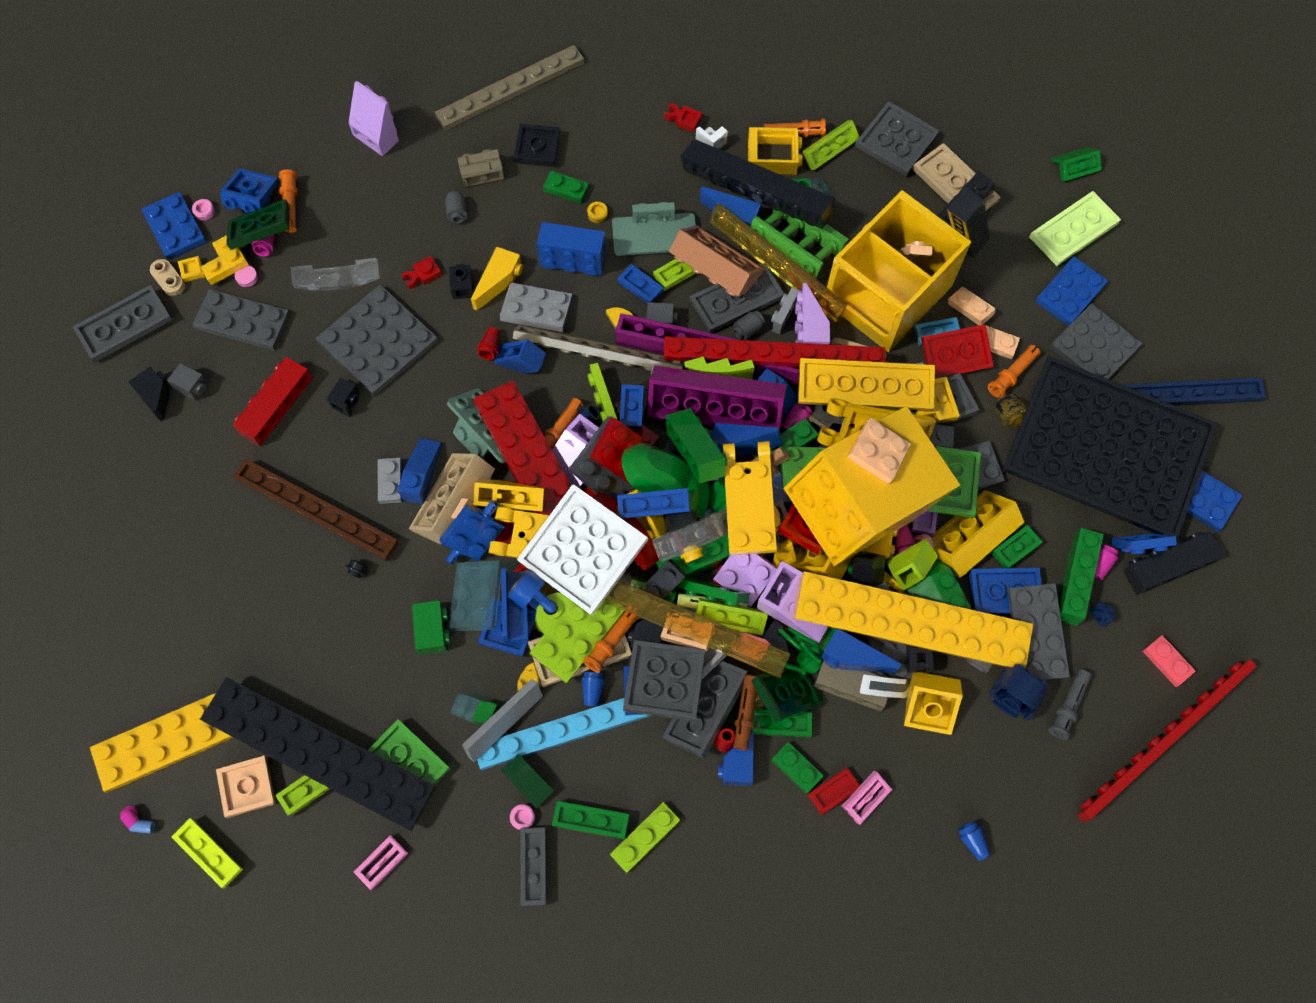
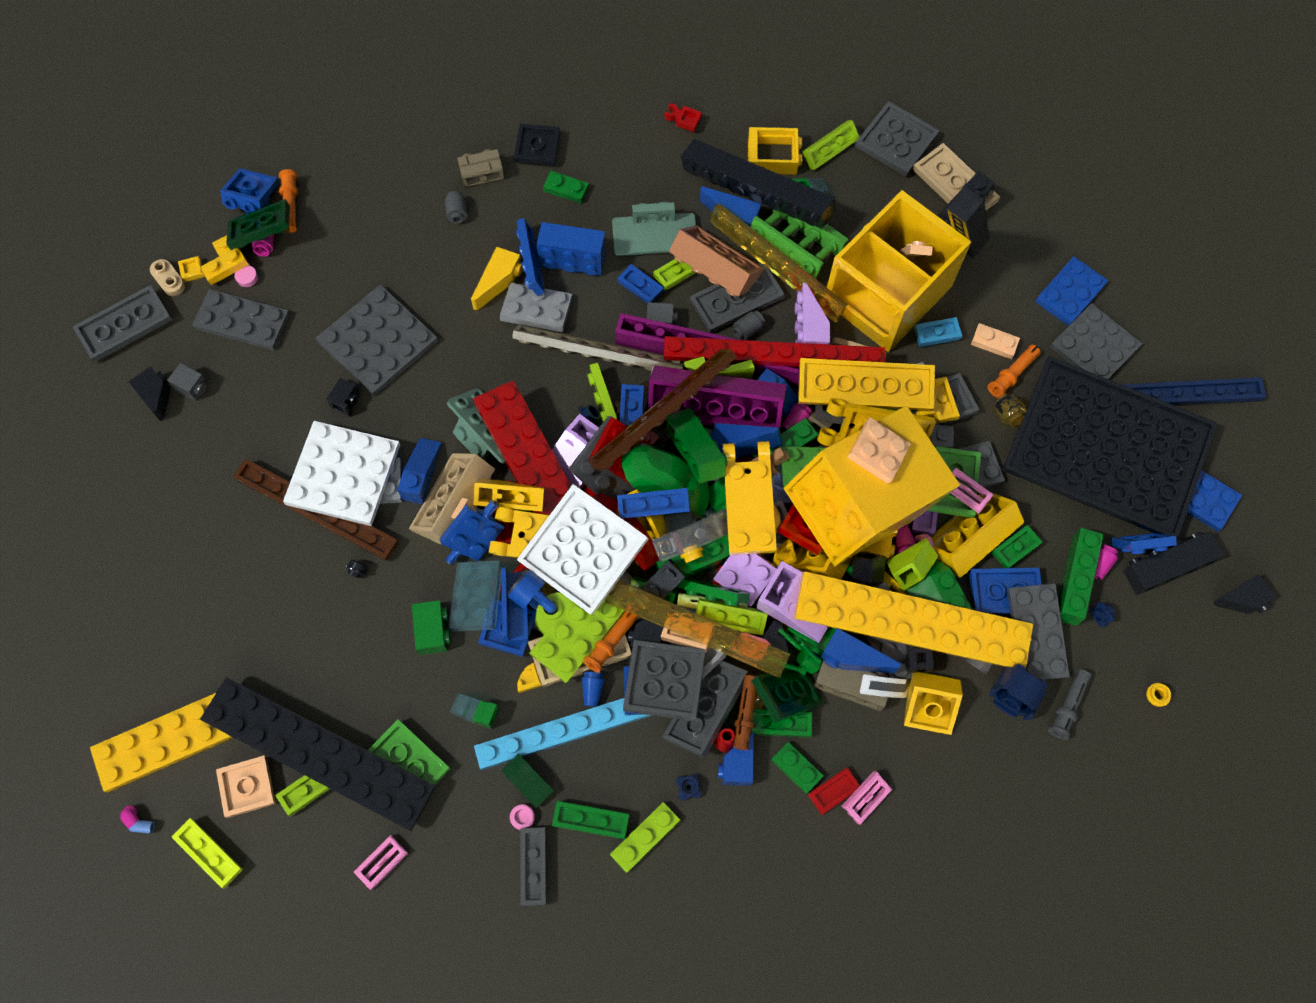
blue plate [141,191,207,260] -> none
bright pink tile [192,199,215,221] -> none
red brick [233,357,313,446] -> none
clear slope [290,258,379,291] -> none
lavender slope [349,81,399,156] -> none
red plate [401,256,442,289] -> none
dark tan plate [435,45,584,131] -> none
black brick [449,264,474,300] -> none
light grey tile [462,679,543,762] -> none
red cone [477,327,500,360] -> none
blue slope [494,339,546,374] -> none
orange pin [544,398,585,450] -> none
yellow tile [587,202,608,223] -> none
yellow tile [606,308,633,329] -> none
white panel [696,126,728,149] -> none
orange pin [764,118,826,138] -> none
light grey plate [771,287,800,335] -> none
red plate [921,324,994,379] -> none
light nougat plate [948,286,996,325] -> none
blue cone [958,821,991,861] -> none
yellowish green plate [1029,191,1121,266] -> none
green panel [1051,147,1102,181] -> none
red plate [1077,659,1257,822] -> none
coral plate [1143,635,1196,687] -> none
none -> white plate [283,421,400,526]
none -> blue plate [516,218,545,296]
none -> reddish brown plate [588,349,736,471]
none -> dark blue plate [676,774,702,801]
none -> bright pink tile [951,468,994,514]
none -> yellow plate [1146,683,1171,707]
none -> black slope [1213,574,1277,614]

